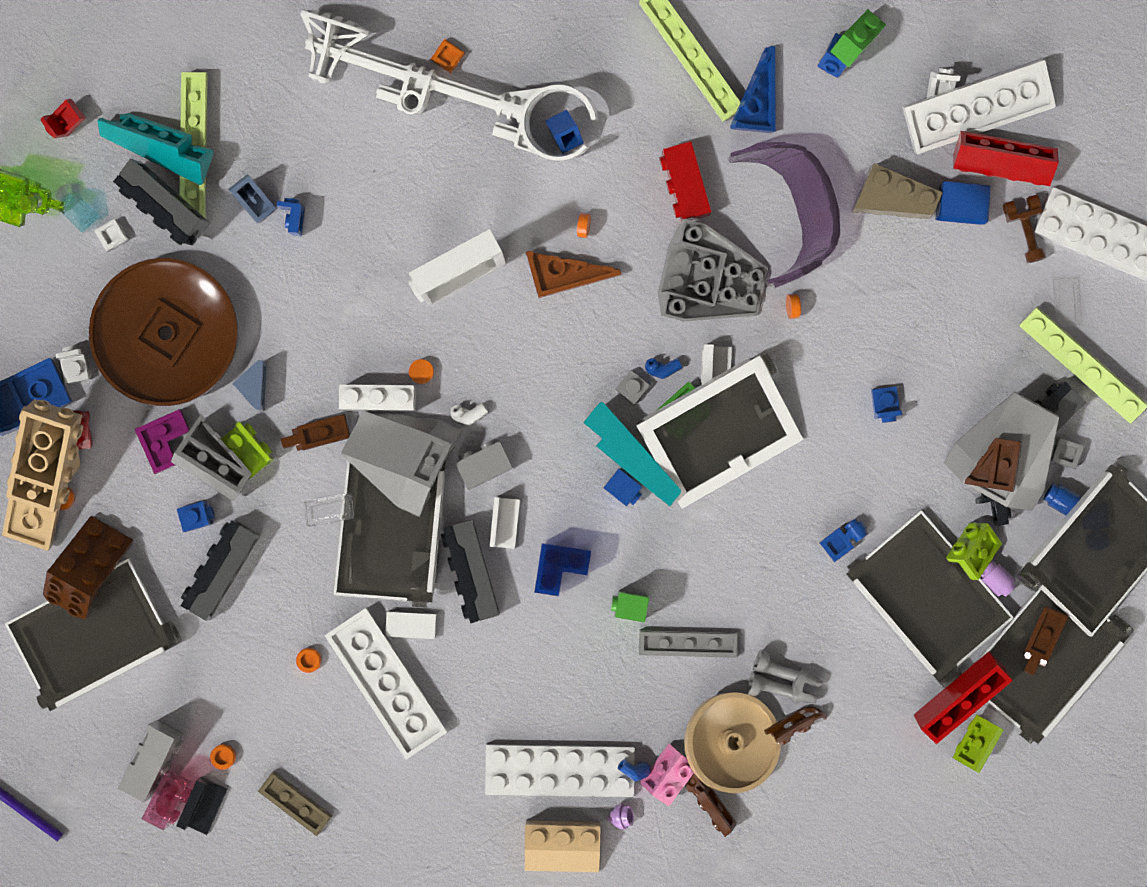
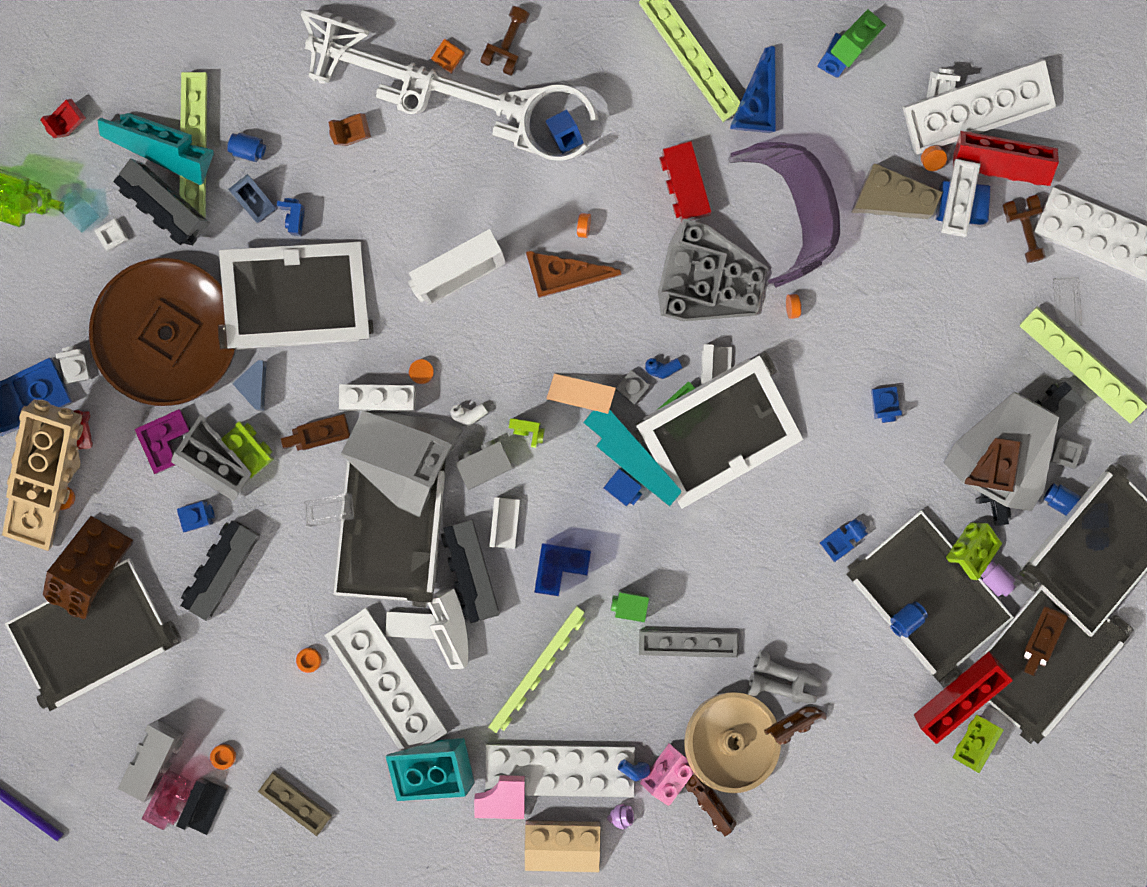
none -> clear smoke door [218,242,374,349]
none -> blue brick [227,132,266,162]
none -> dark orange bracket [328,113,371,146]
none -> teal slope [385,738,475,801]
none -> white slope [428,588,468,669]
none -> bright pink tile [474,775,525,819]
none -> reddish brown bar [480,6,530,76]
none -> yellowish green plate [488,606,585,733]
none -> lime bracket [508,418,545,448]
none -> light nougat sticker [546,374,616,414]
none -> blue brick [890,601,928,638]
none -> orange tile [921,146,947,171]
none -> white tile [941,159,980,237]

